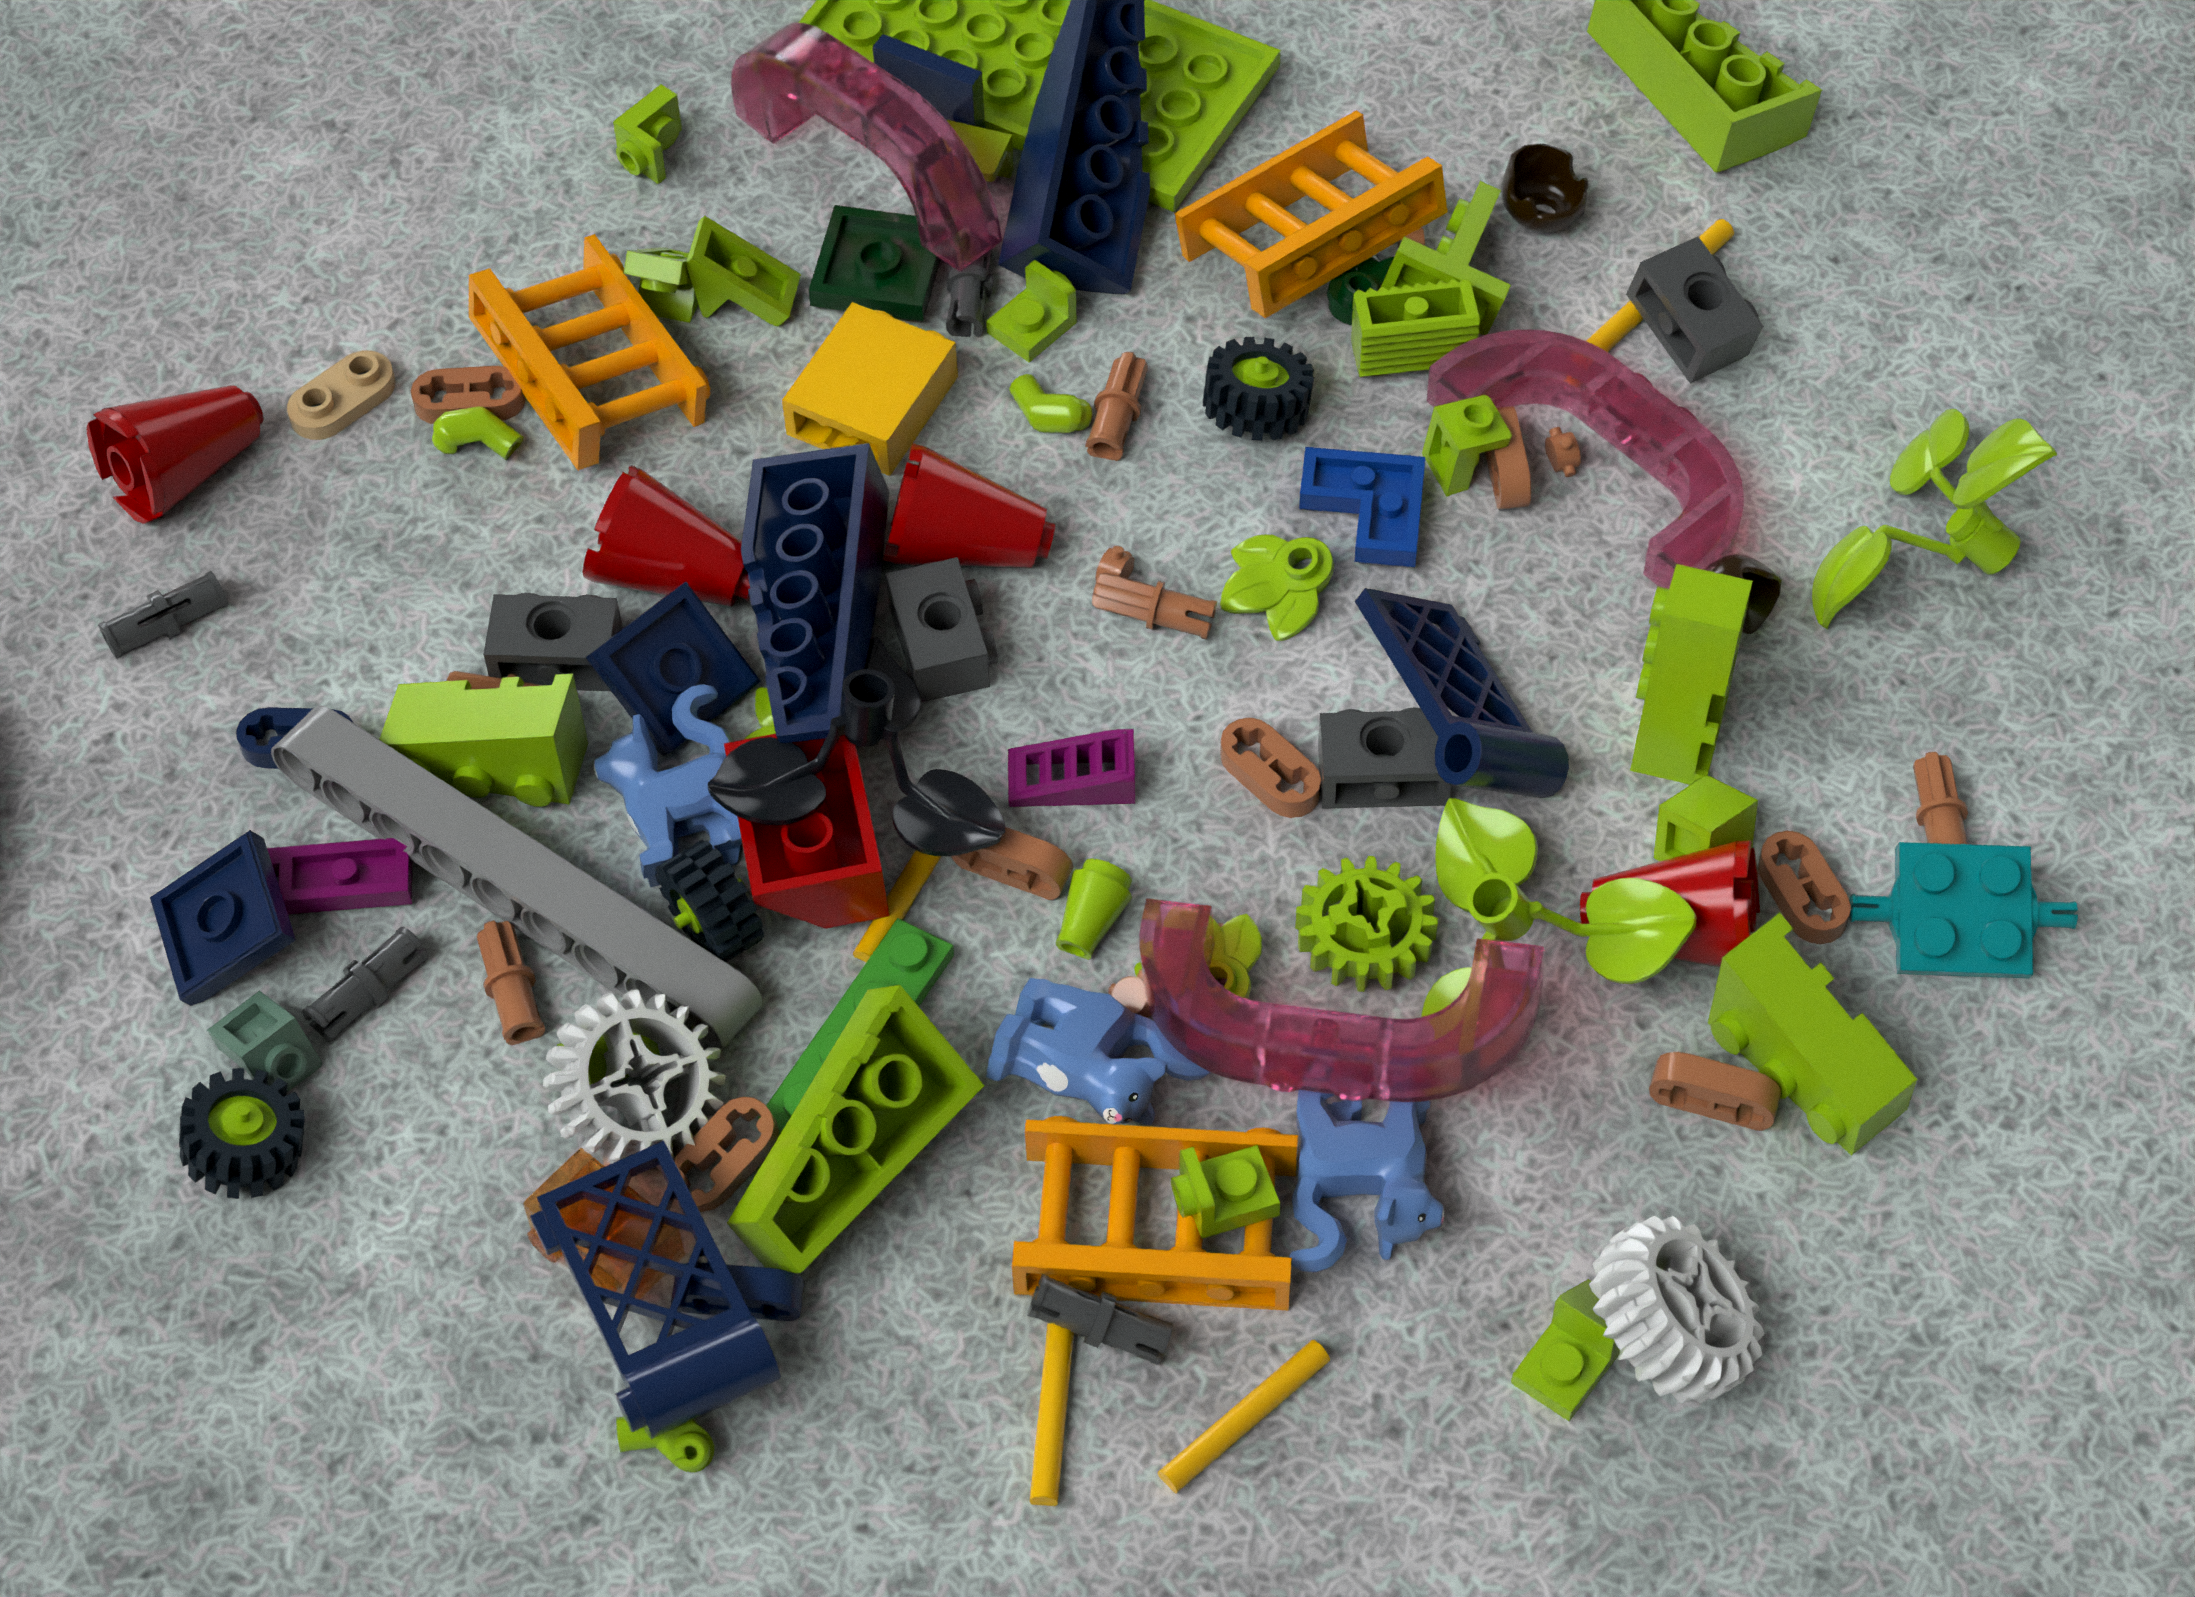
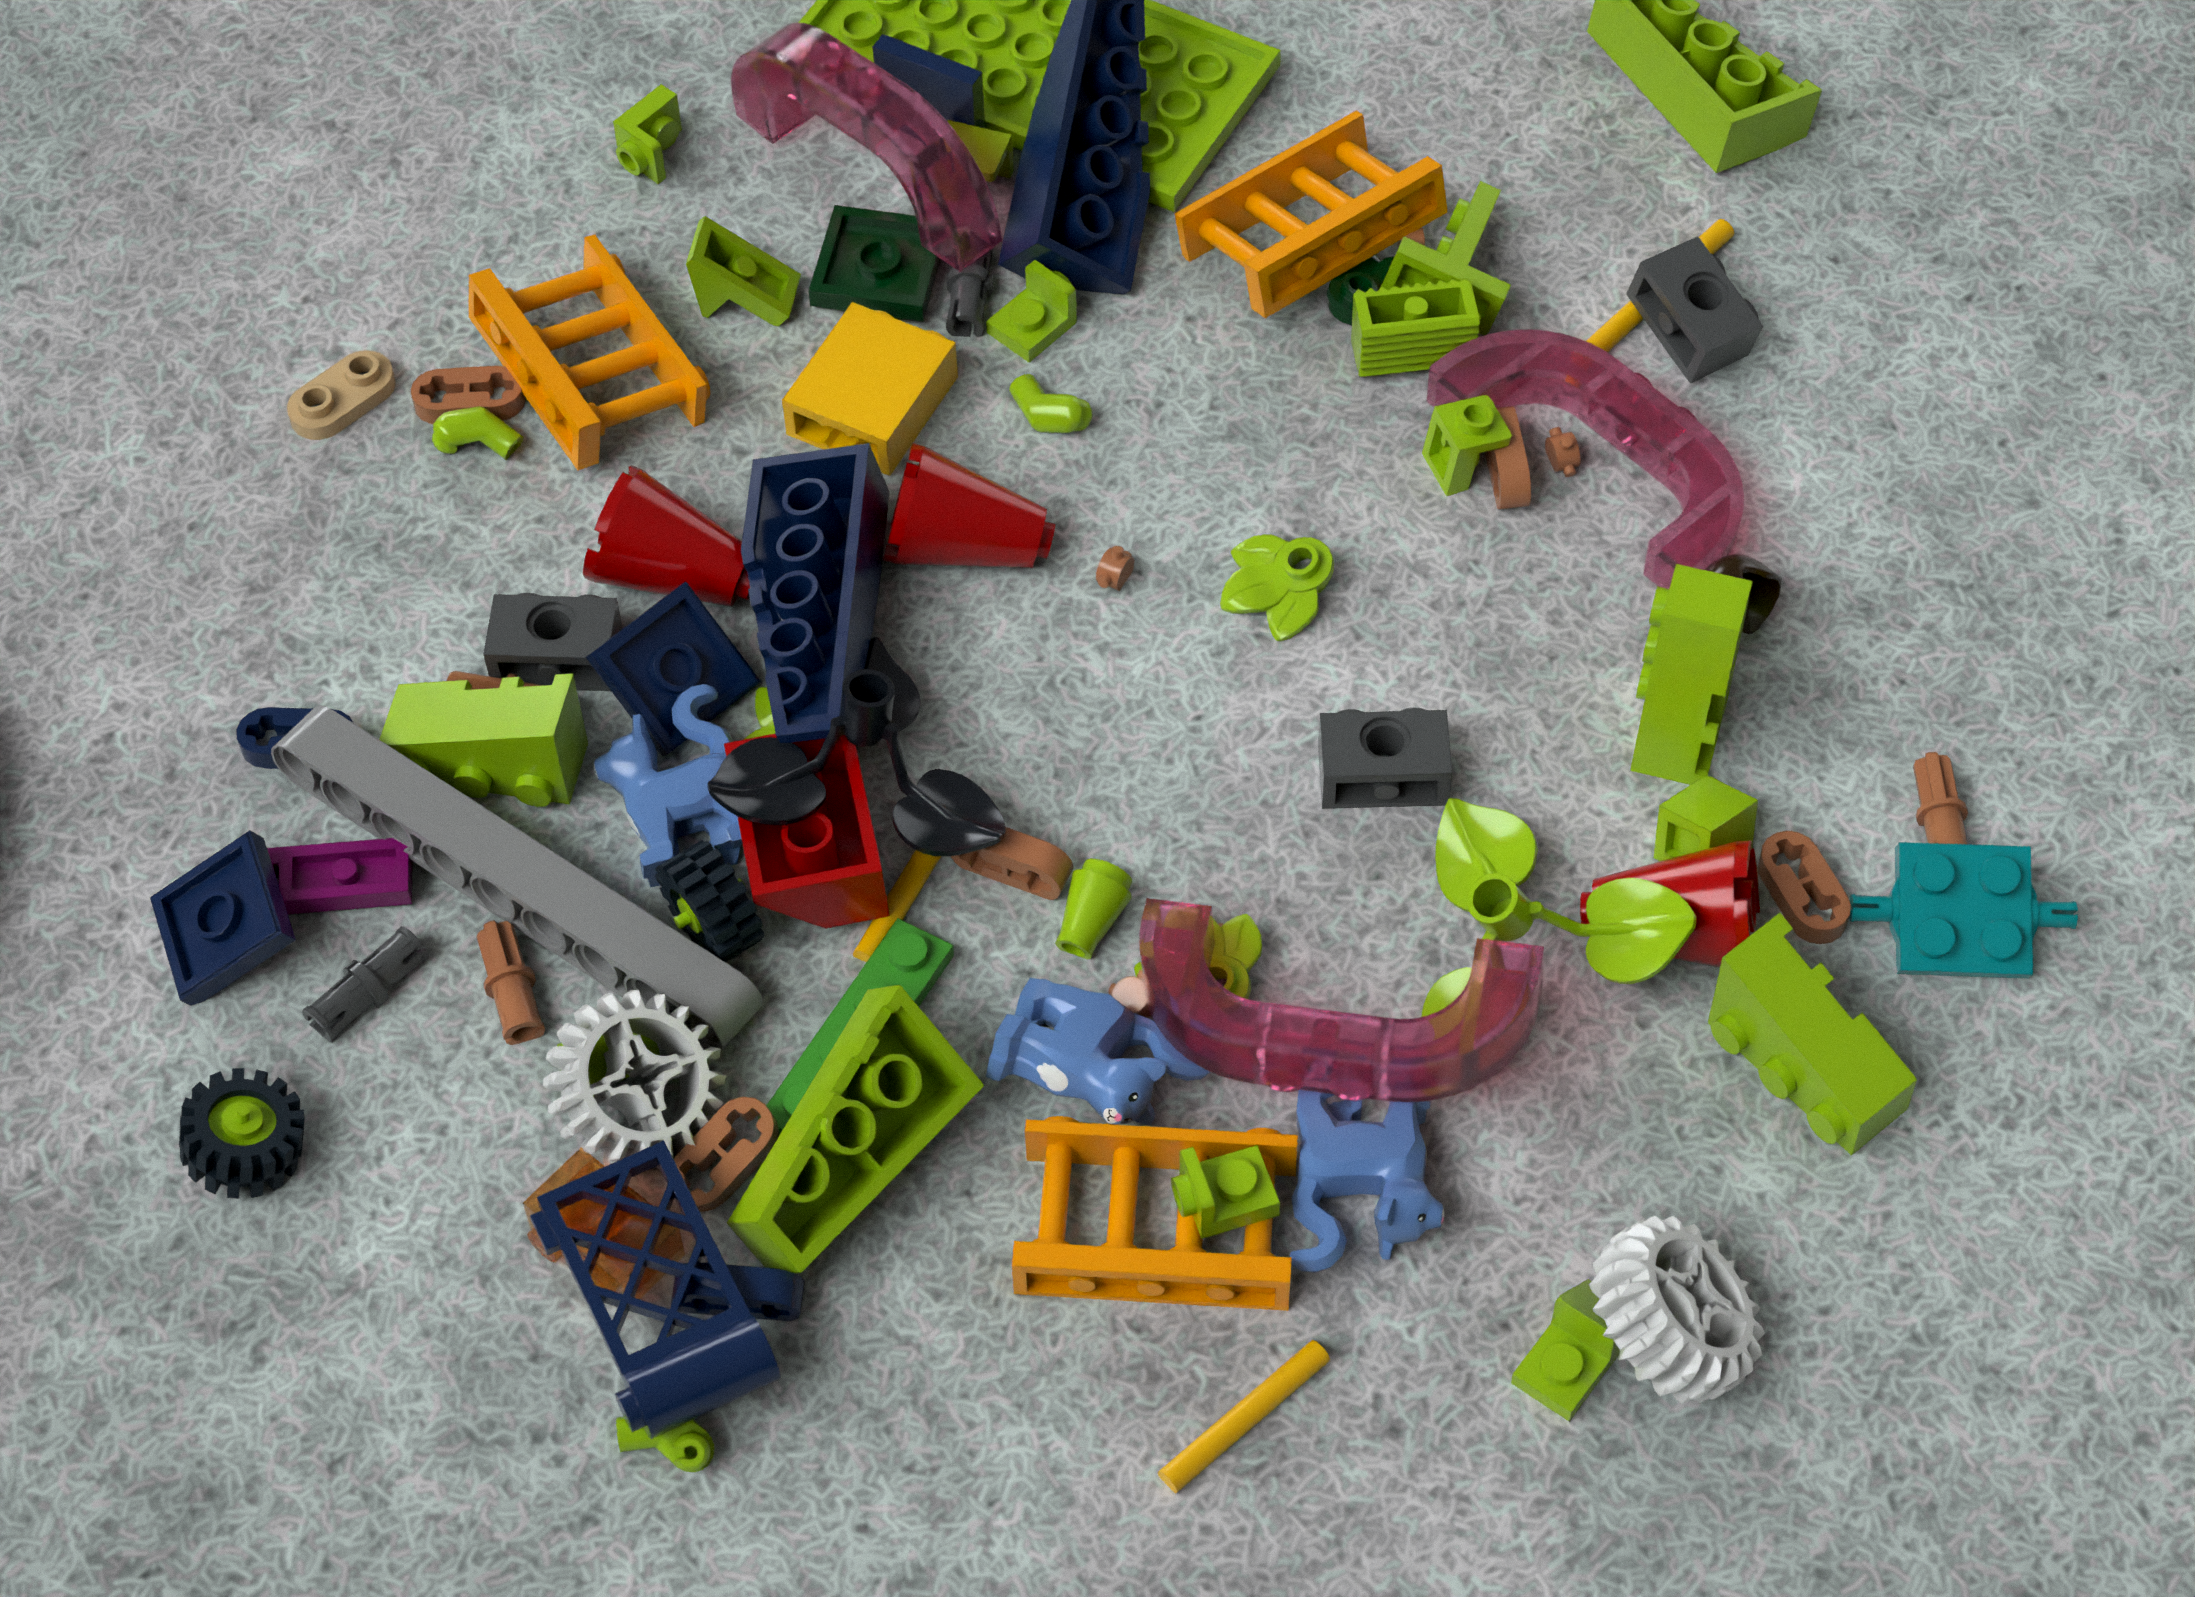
red cone [86,385,264,524] -> none
dark grey pin [98,571,229,659] -> none
sand green bracket [207,991,322,1092] -> none
lime slope [623,247,698,323] -> none
dark grey brick [886,557,998,703] -> none
magenta slope [1008,729,1135,807] -> none
dark grey pin [1027,1274,1173,1365] -> none
yellow bar [1029,1323,1074,1506] -> none
nougat axle [1085,352,1148,461] -> none
nougat axle [1092,573,1217,640] -> none
black wheel [1202,337,1314,441] -> none
nougat beam [1220,718,1321,818] -> none
lime gear [1295,856,1438,992] -> none
blue plate [1299,447,1426,567] -> none
dark blue piece [1355,588,1569,798] -> none
dark brown hair [1501,143,1588,233] -> none
nougat beam [1649,1052,1781,1131] -> none
lime plant [1812,408,2057,629] -> none

